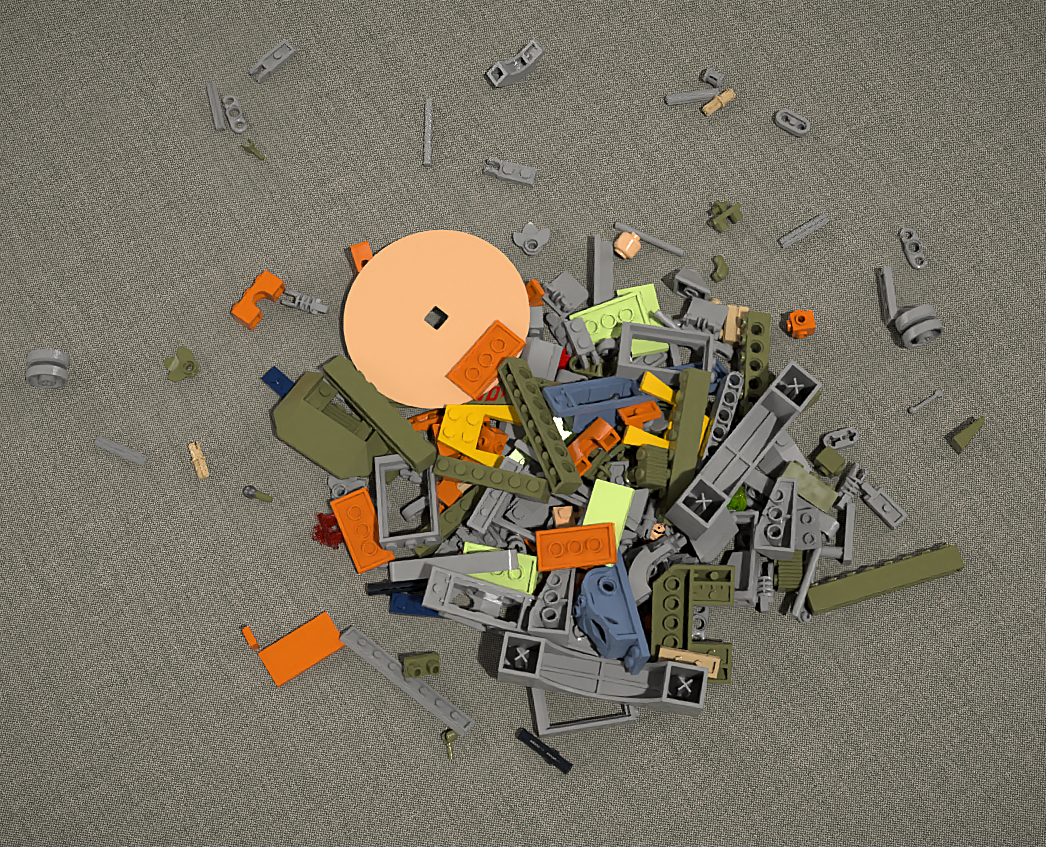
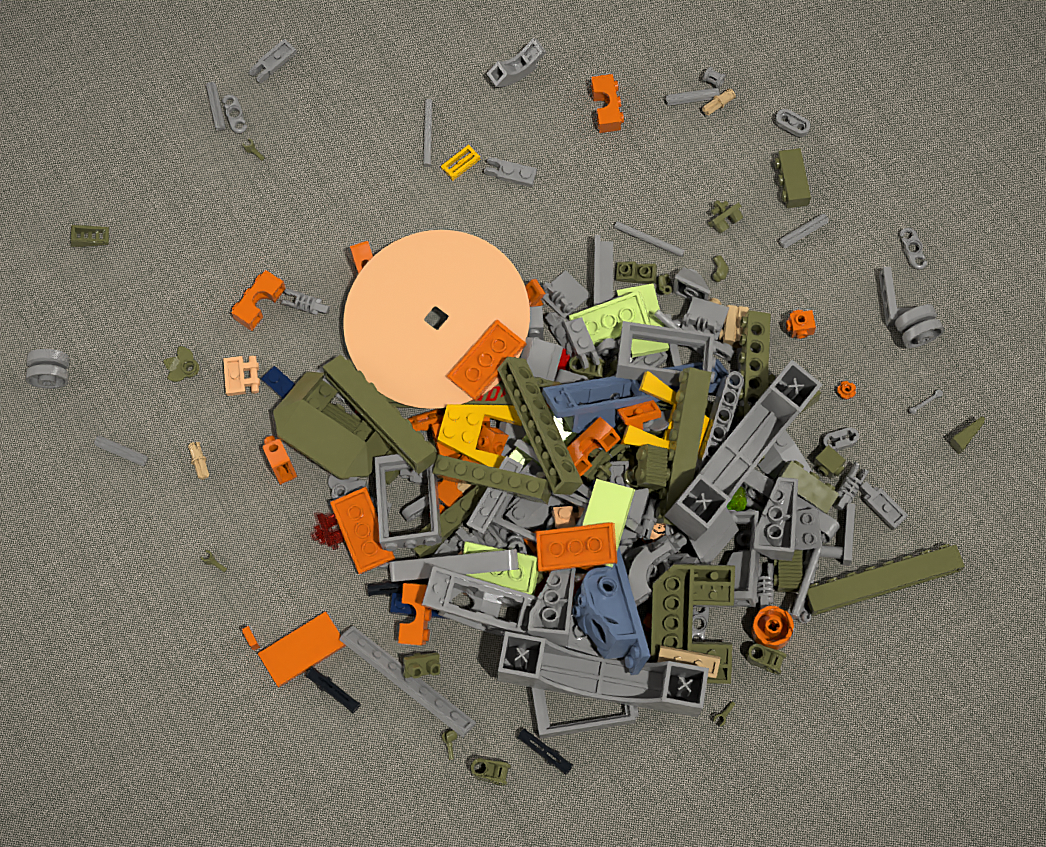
piece [244,485,273,503] -> none
light grey plate [513,222,550,256] -> none
light nougat head [614,232,641,260] -> none
none -> olive slope [71,225,109,247]
none -> olive hand [201,550,227,573]
none -> light nougat plate [223,356,260,396]
none -> orange torso [262,436,297,485]
none -> black pin [306,667,361,714]
none -> orange arch [398,583,432,646]
none -> yellow tile [441,145,481,181]
none -> olive piece [471,758,511,786]
none -> orange arch [591,74,624,133]
none -> olive slope [616,261,657,284]
none -> olive arm [658,274,672,295]
none -> olive hand [714,701,735,727]
none -> olive piece [746,644,787,675]
none -> orange brick [751,606,794,650]
none -> olive brick [775,148,811,208]
none -> orange plate [837,381,856,399]

